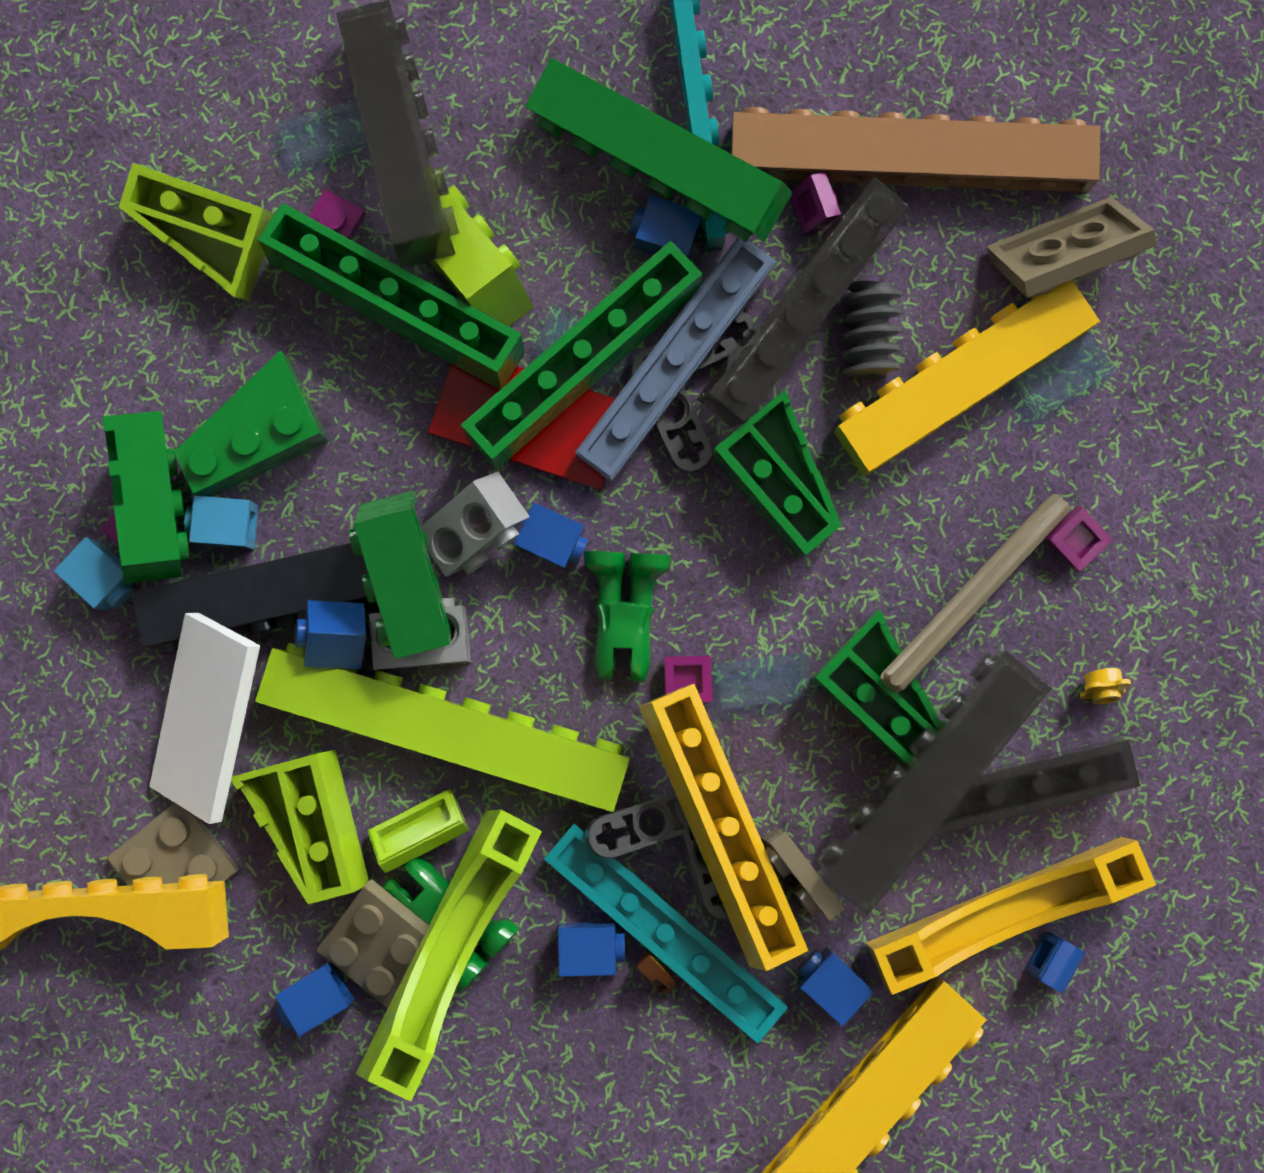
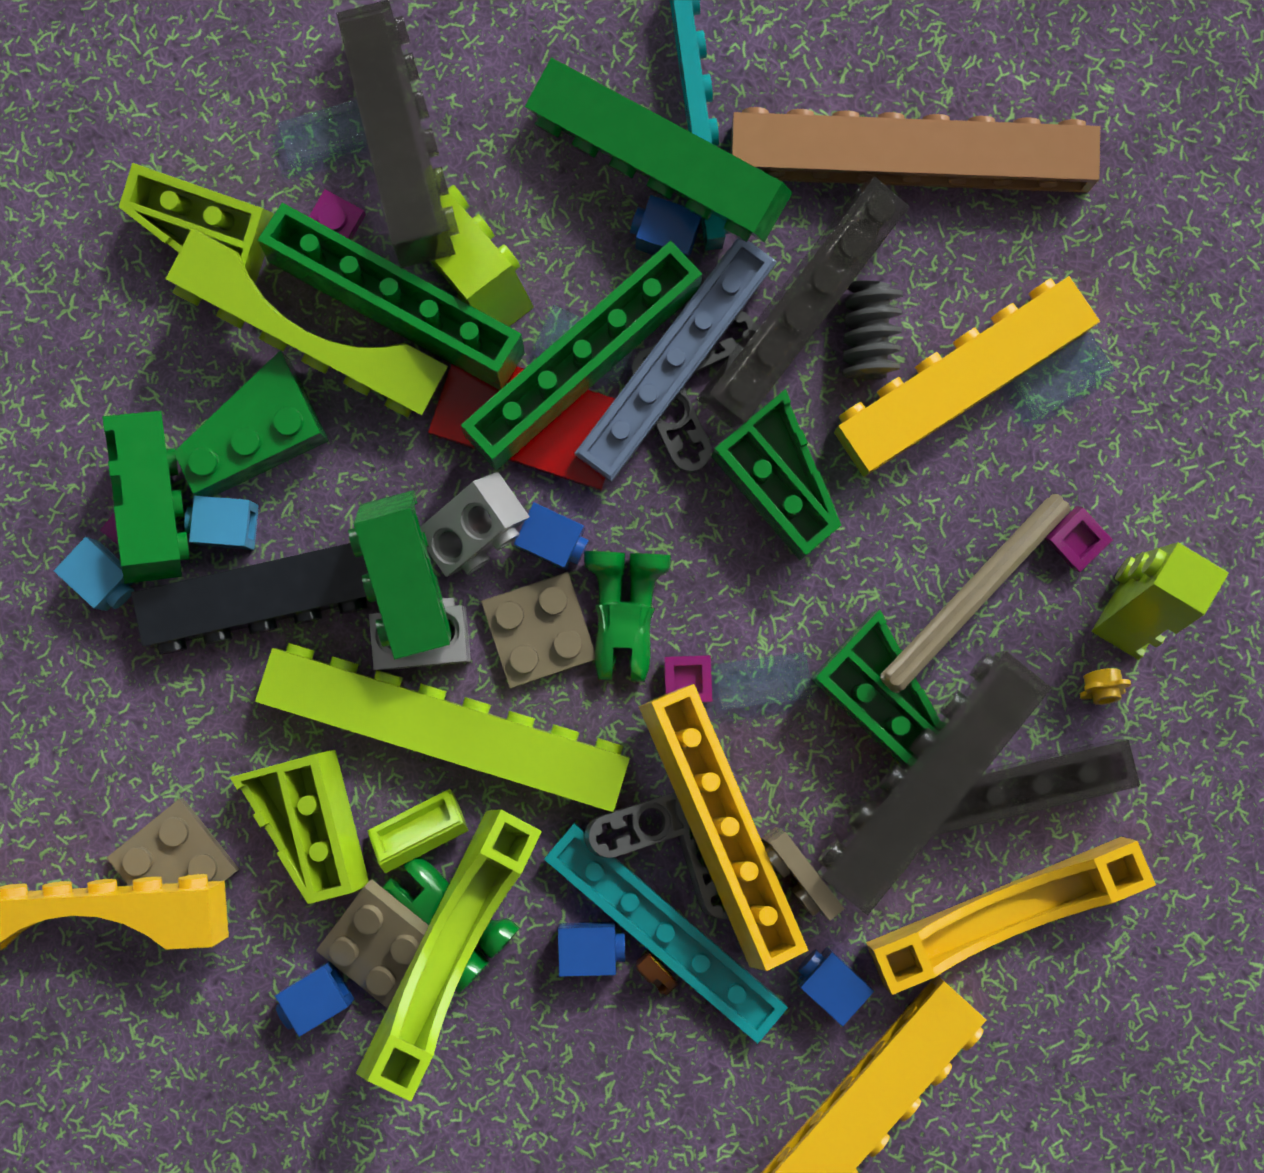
white tile [149,613,260,824] -> none
blue brick [295,600,366,669] -> none
magenta plate [790,172,841,235] -> none
dark tan plate [986,197,1157,298] -> none
blue brick [1025,931,1086,994] -> none
none -> lime arch [166,228,448,418]
none -> dark tan plate [481,572,595,688]
none -> lime wedge [1091,542,1229,660]

